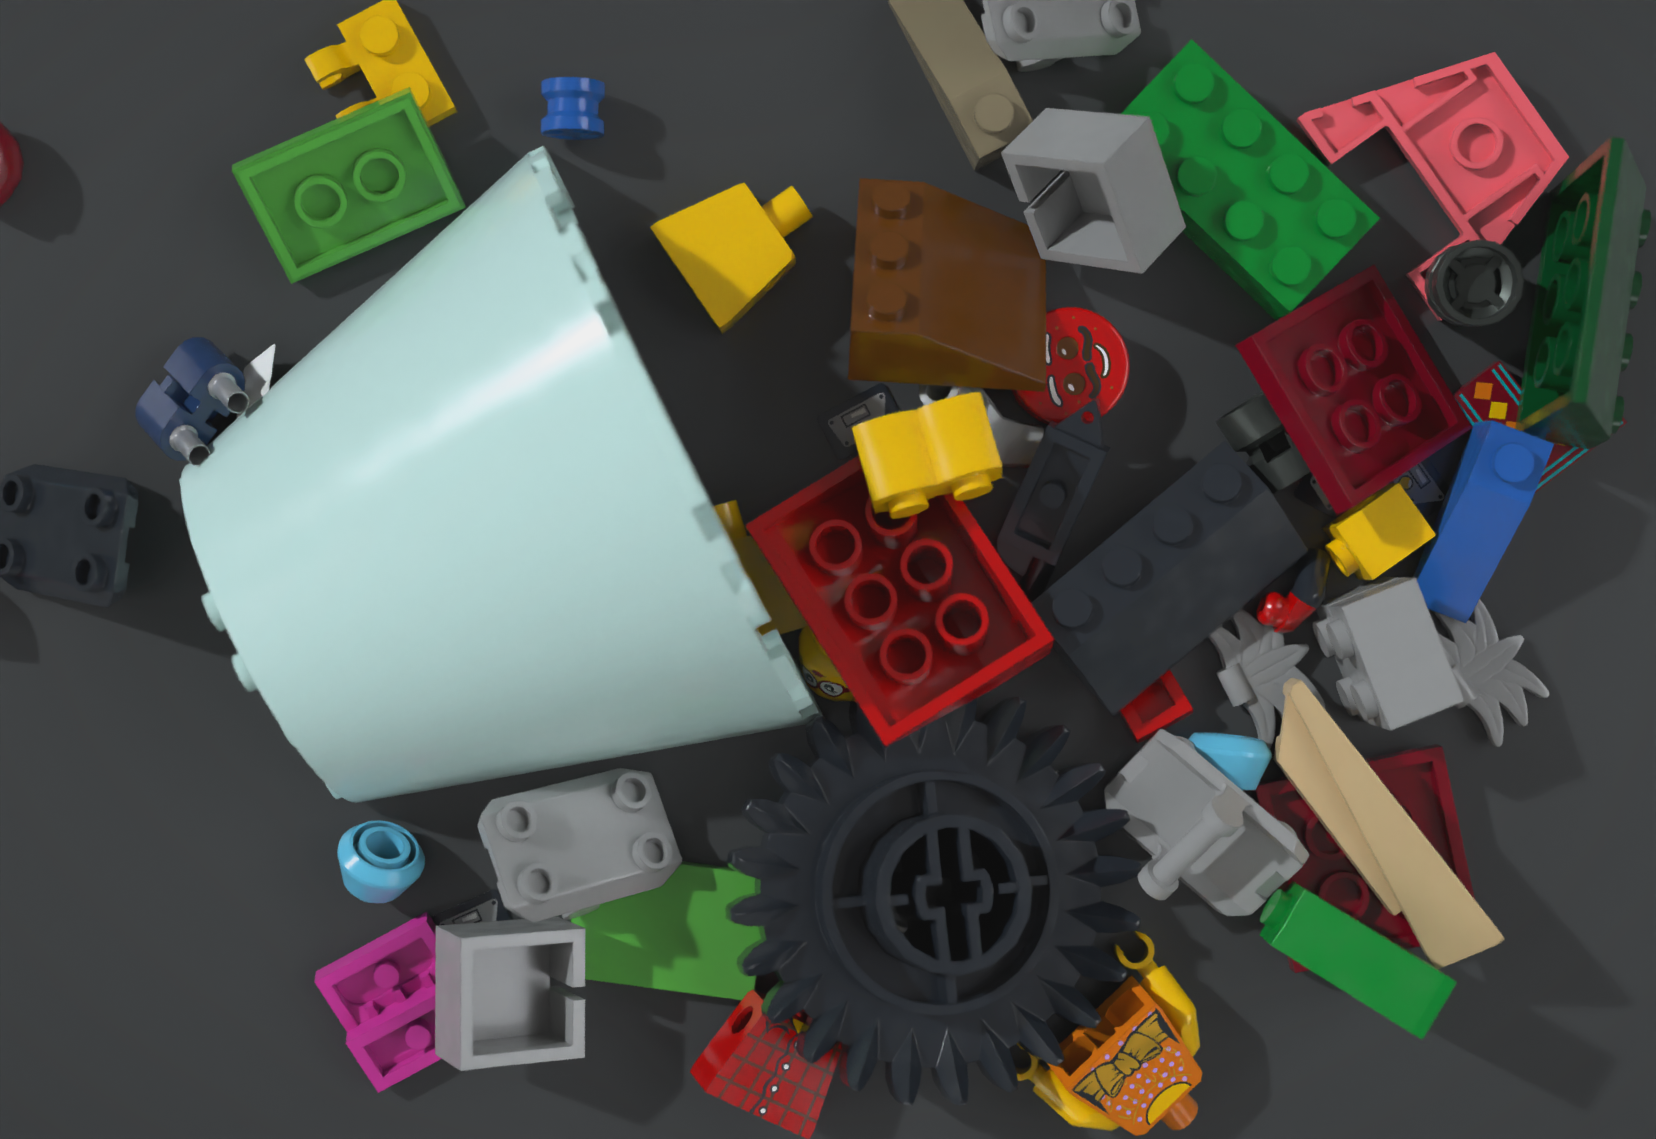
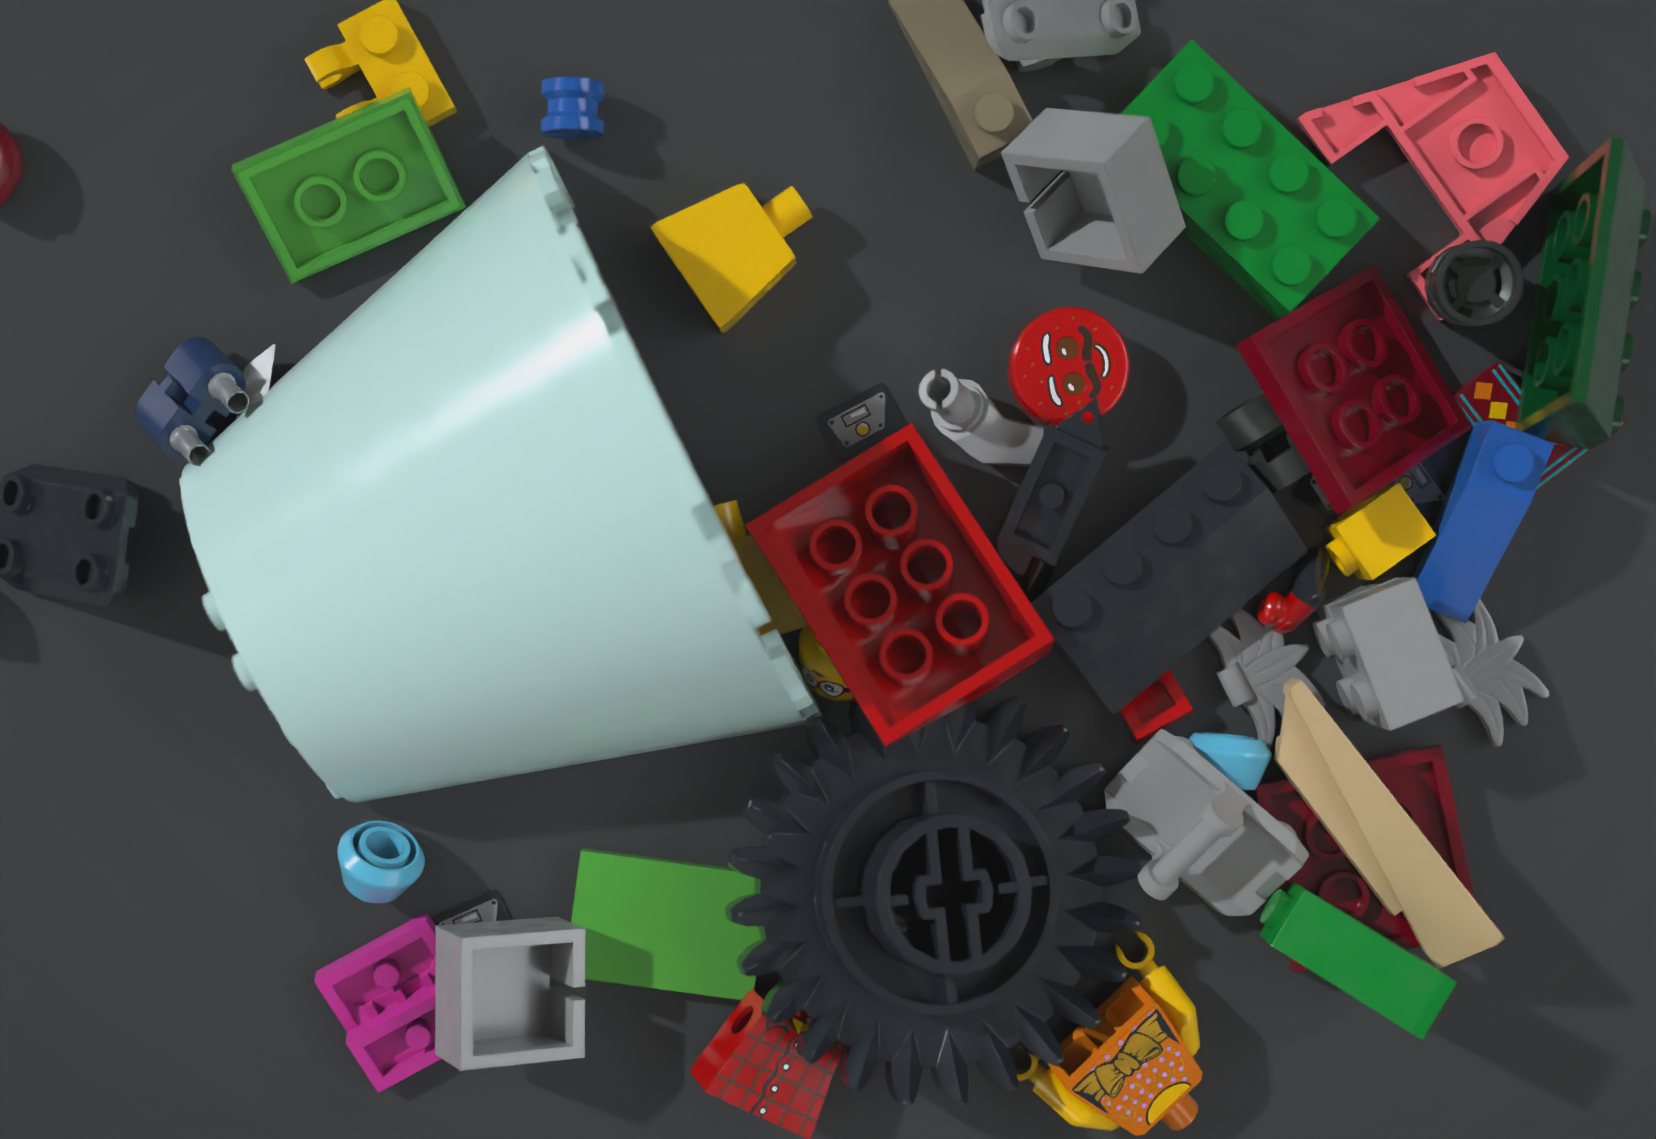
light grey shield [478,768,682,922] -> none
reddish brown slope [848,178,1046,392] -> none
yellow brick [852,392,1002,518] -> none

